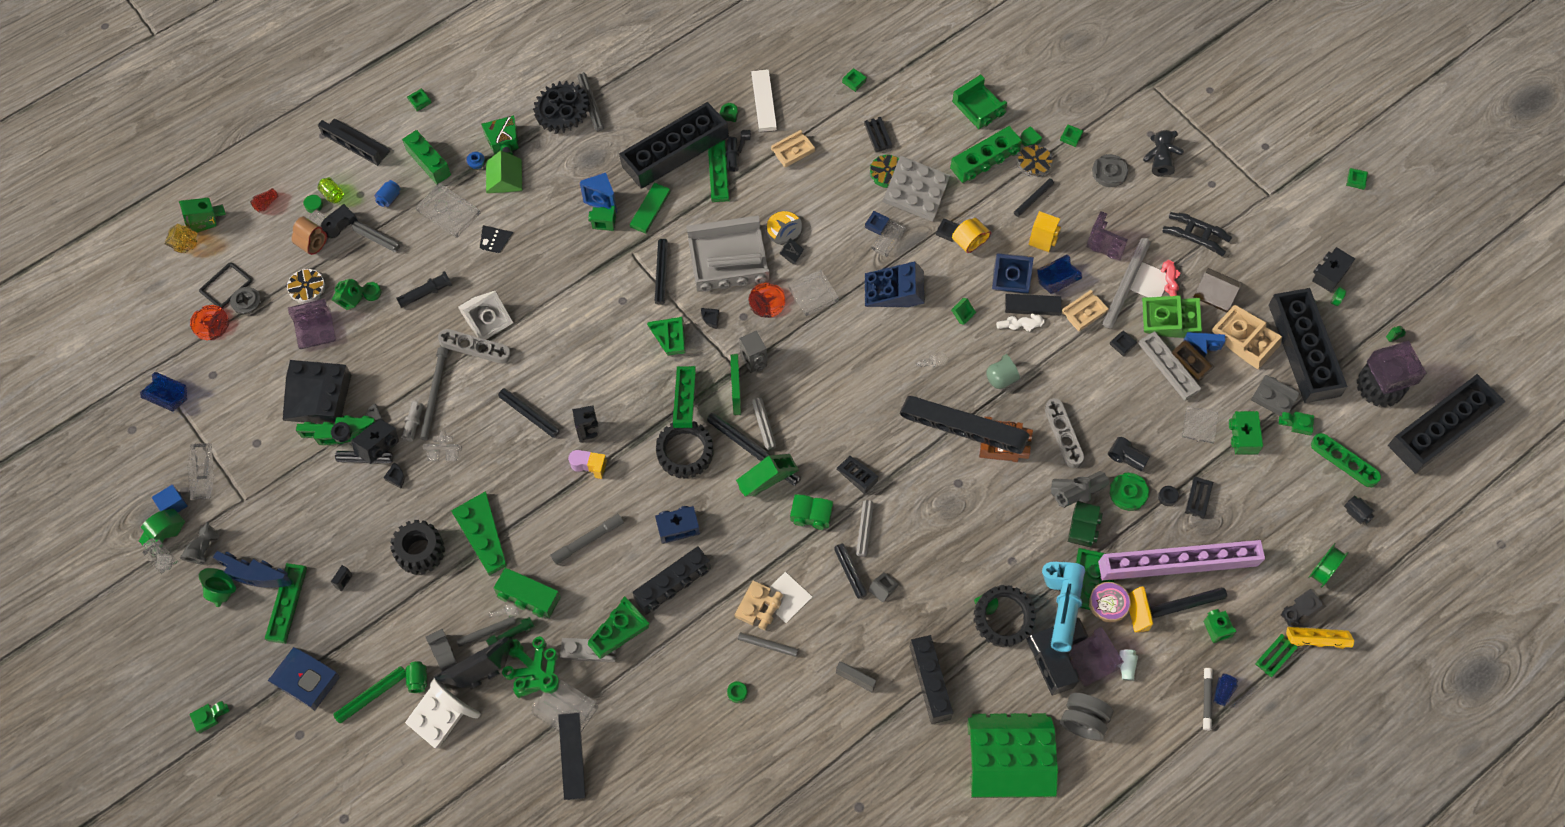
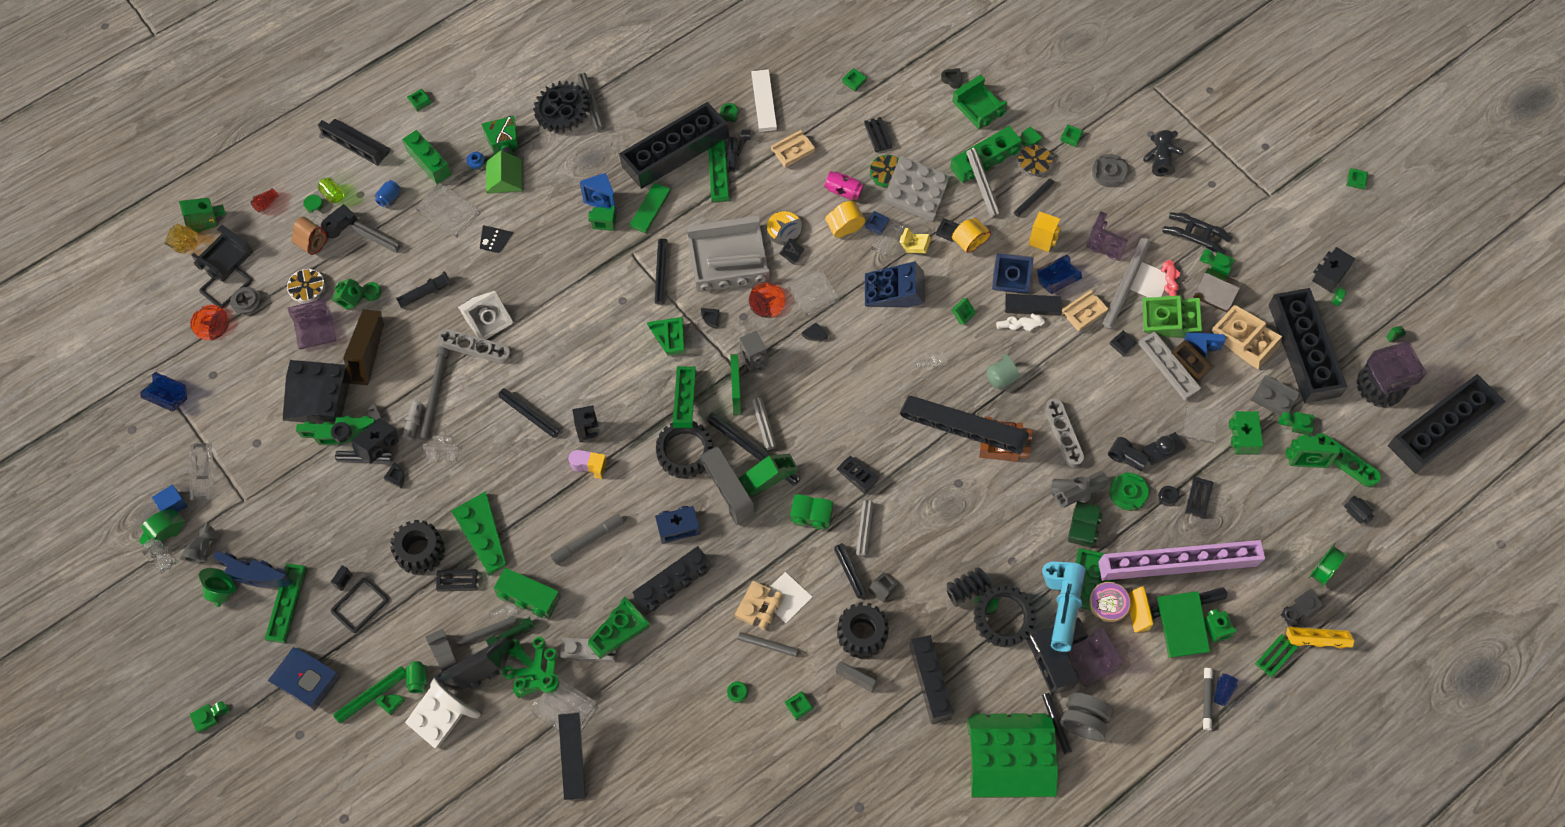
light aqua cone [1118,650,1138,680] -> none
none -> black panel [191,224,253,282]
none -> black piece [330,578,388,633]
none -> dark brown slope [343,309,384,386]
none -> green tile [375,695,405,716]
none -> black tile [436,569,478,592]
none -> dark grey beam [699,446,755,525]
none -> green tile [785,691,813,720]
none -> black tile [802,323,828,341]
none -> dark pink piece [824,171,864,201]
none -> yellow piece [825,201,865,238]
none -> black tyre [837,602,889,659]
none -> light yellow bracket [900,228,931,253]
none -> pearl dark grey tile [941,68,962,89]
none -> black piece [946,567,992,607]
none -> light grey axle [967,148,1000,217]
none -> black bar [1042,693,1072,755]
none -> black tile [1141,432,1186,466]
none -> green tile [1157,591,1210,658]
none -> green plate [1199,249,1235,276]
none -> green plate [1285,435,1340,468]

